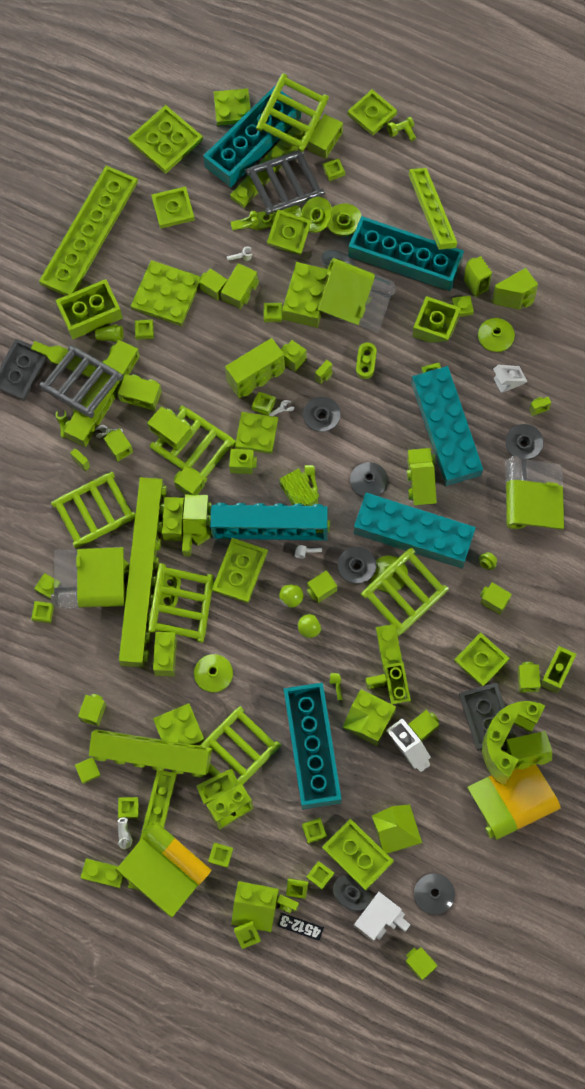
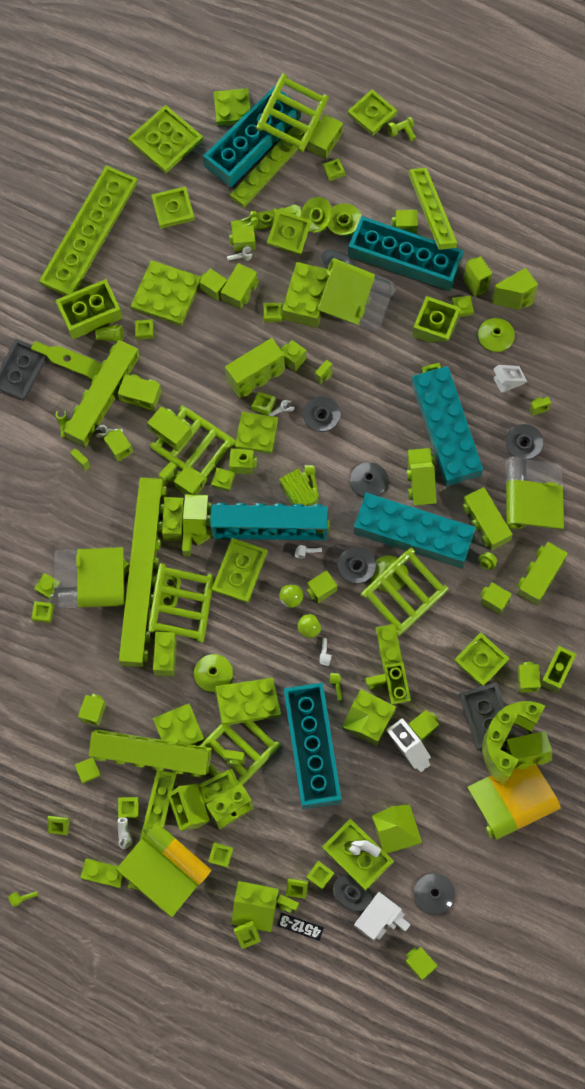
dark grey bar [39,345,124,418] -> none
lime bar [51,472,136,549] -> none
dark grey bar [245,151,325,215] -> none
lime tile [301,818,327,844] -> none
lime plate [356,342,377,379] -> none
none -> lime hand [8,891,38,907]
none -> lime slope [48,816,70,836]
none -> lime plate [158,461,178,486]
none -> lime brick [168,784,210,832]
none -> lime plate [211,468,235,492]
none -> lime plate [215,678,281,726]
none -> lime plate [223,749,245,766]
none -> lime brick [229,225,256,252]
none -> white hand [320,638,332,666]
none -> white arm [349,840,381,857]
none -> lime brick [392,210,418,234]
none -> lime brick [462,487,513,551]
none -> lime brick [517,542,568,606]

